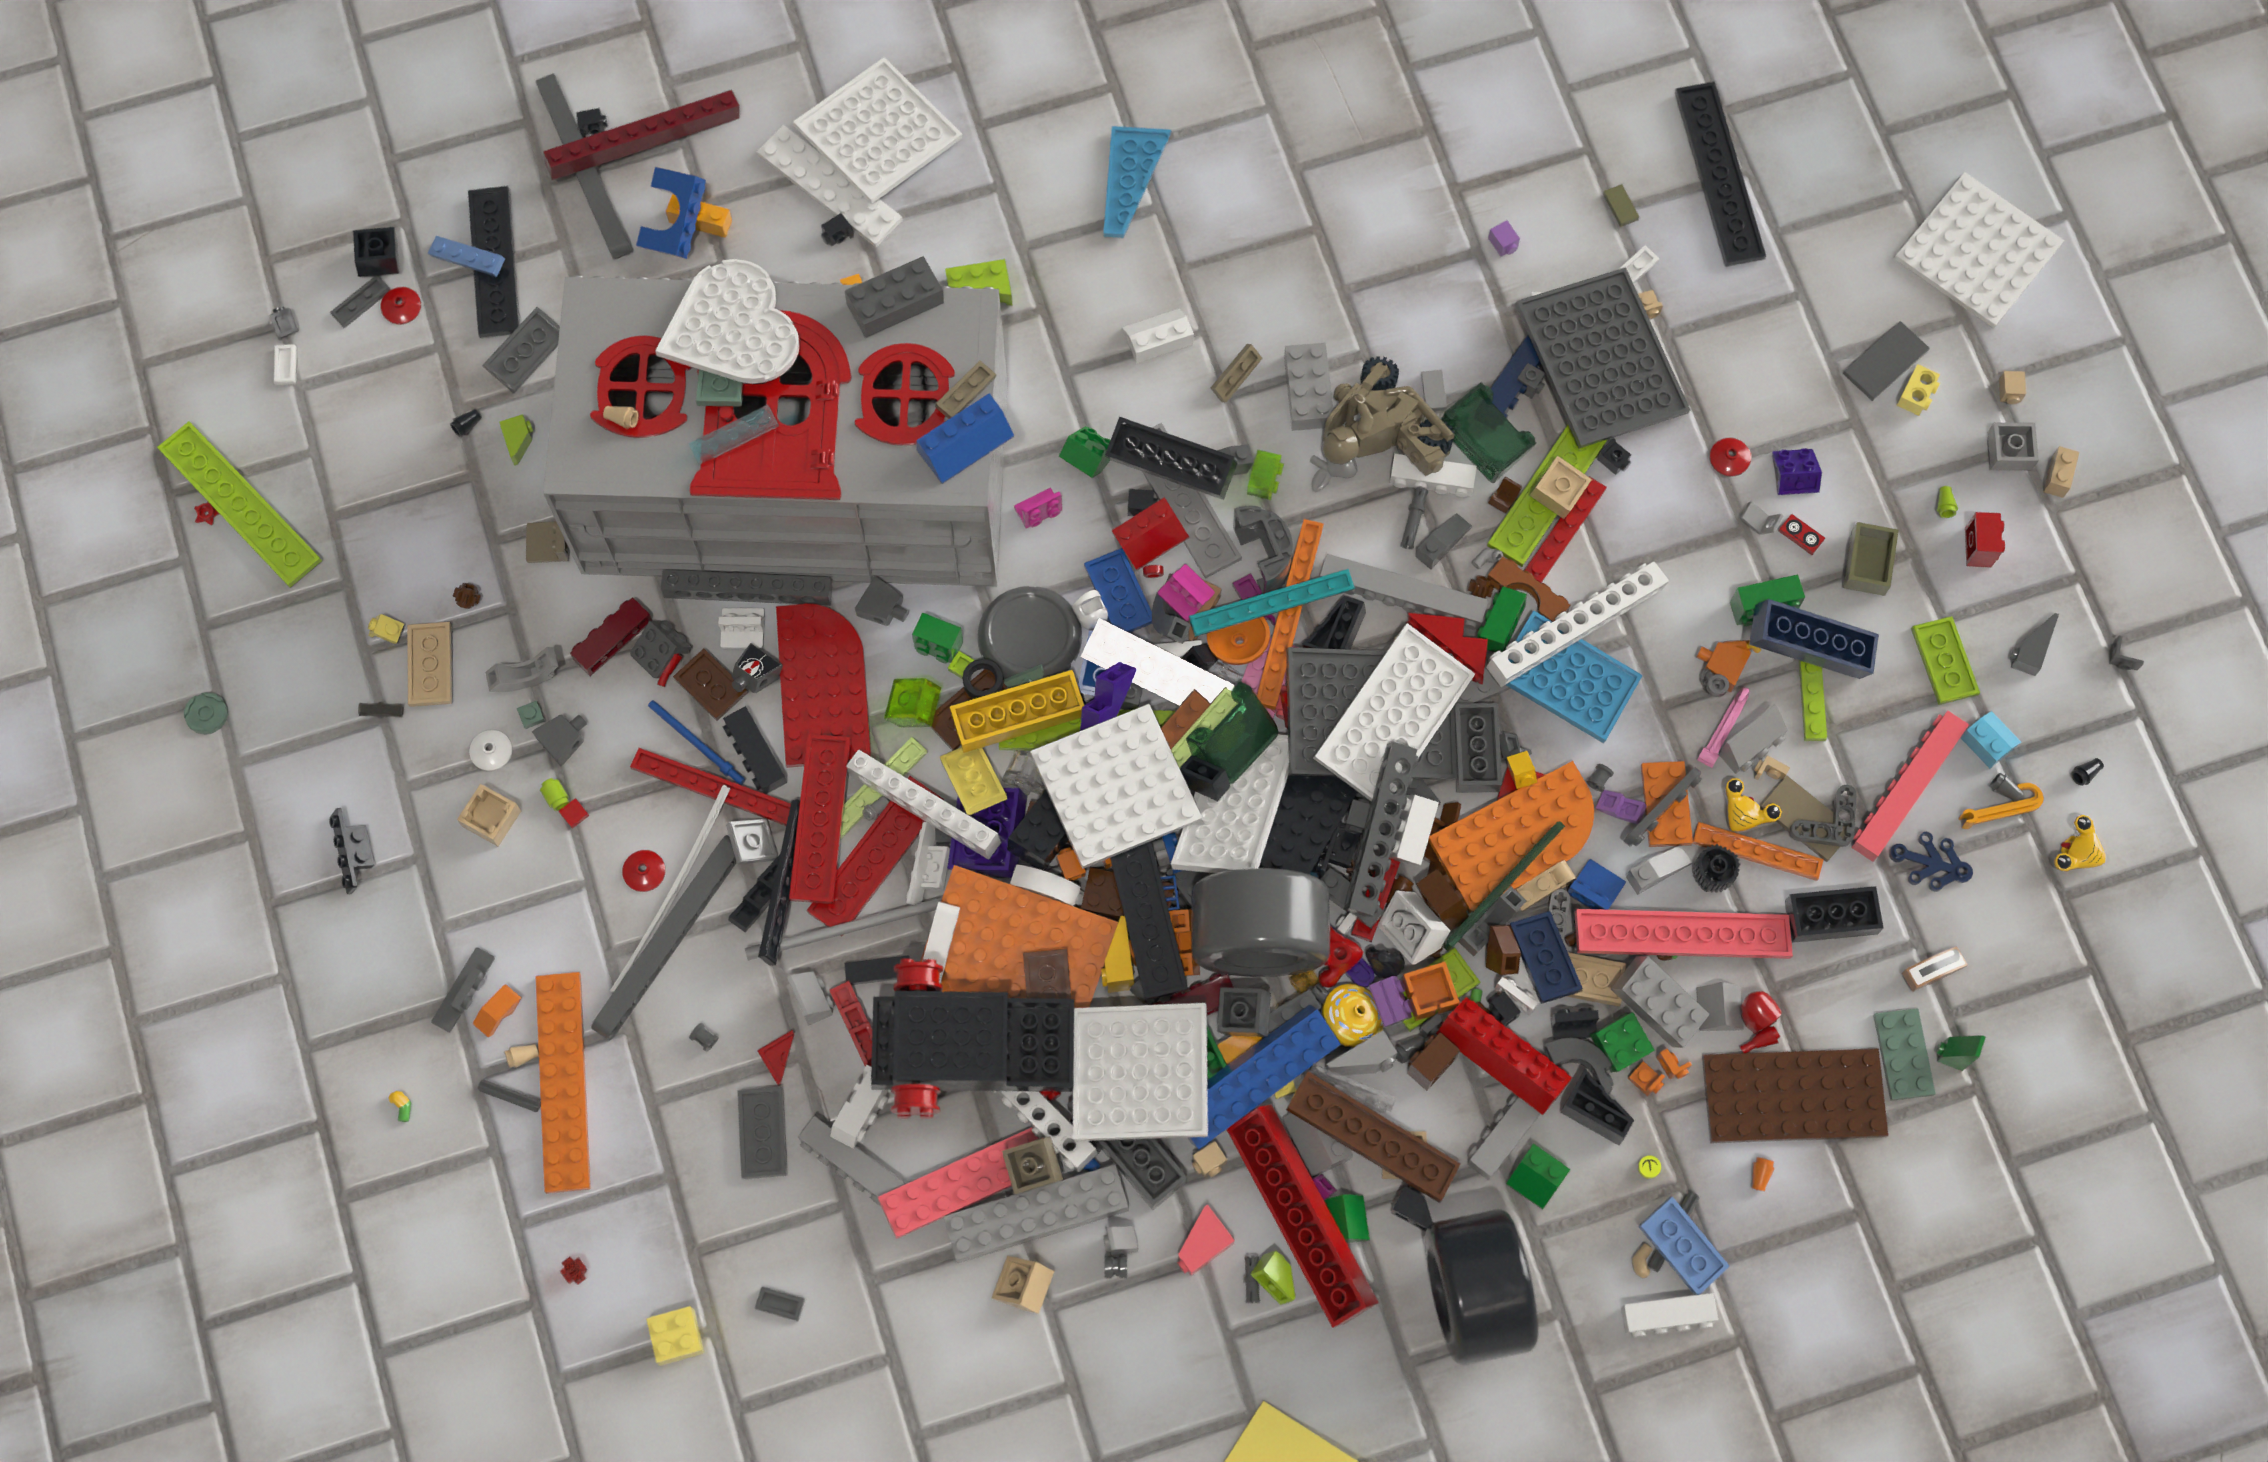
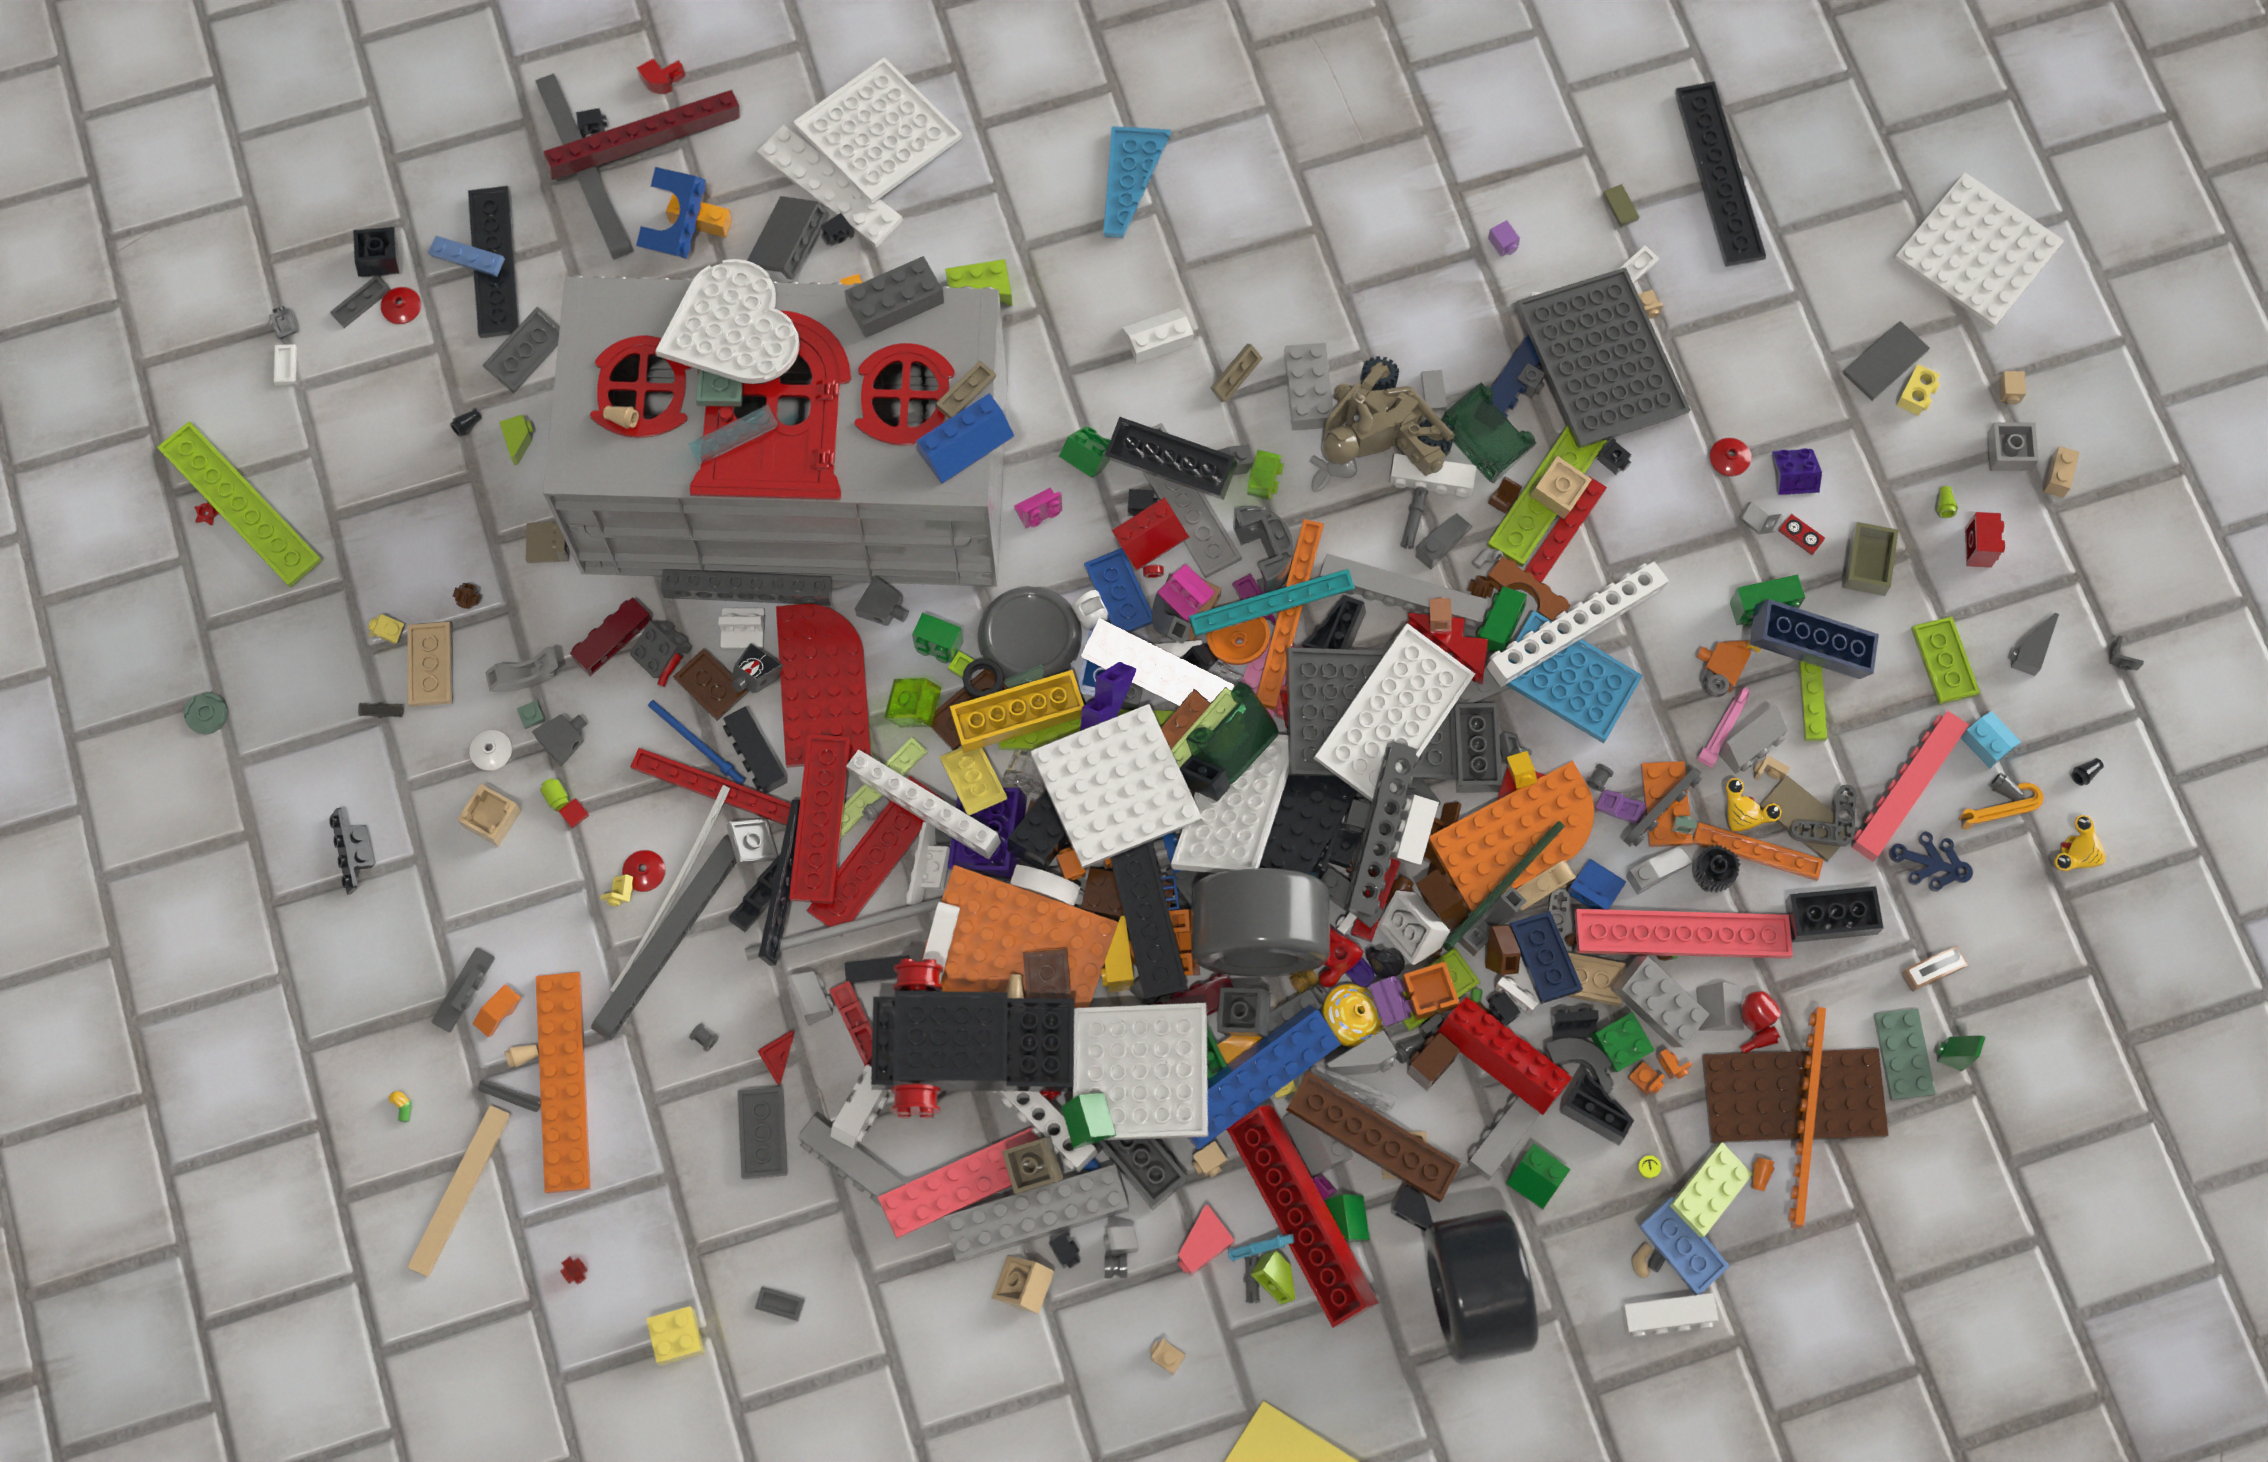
none -> tan tile [407,1105,511,1278]
none -> light yellow bracket [600,875,633,906]
none -> red brick [636,58,685,94]
none -> dark grey panel [747,196,827,280]
none -> tan cone [1005,974,1024,998]
none -> black brick [1049,1231,1081,1269]
none -> slope [1061,1093,1117,1149]
none -> tan bracket [1149,1339,1186,1375]
none -> medium azure piece [1228,1234,1294,1262]
none -> nougat brick [1429,597,1452,632]
none -> yellowish green plate [1669,1142,1753,1237]
none -> sand green plate [1671,816,1697,835]
none -> orange plate [1788,1007,1826,1229]

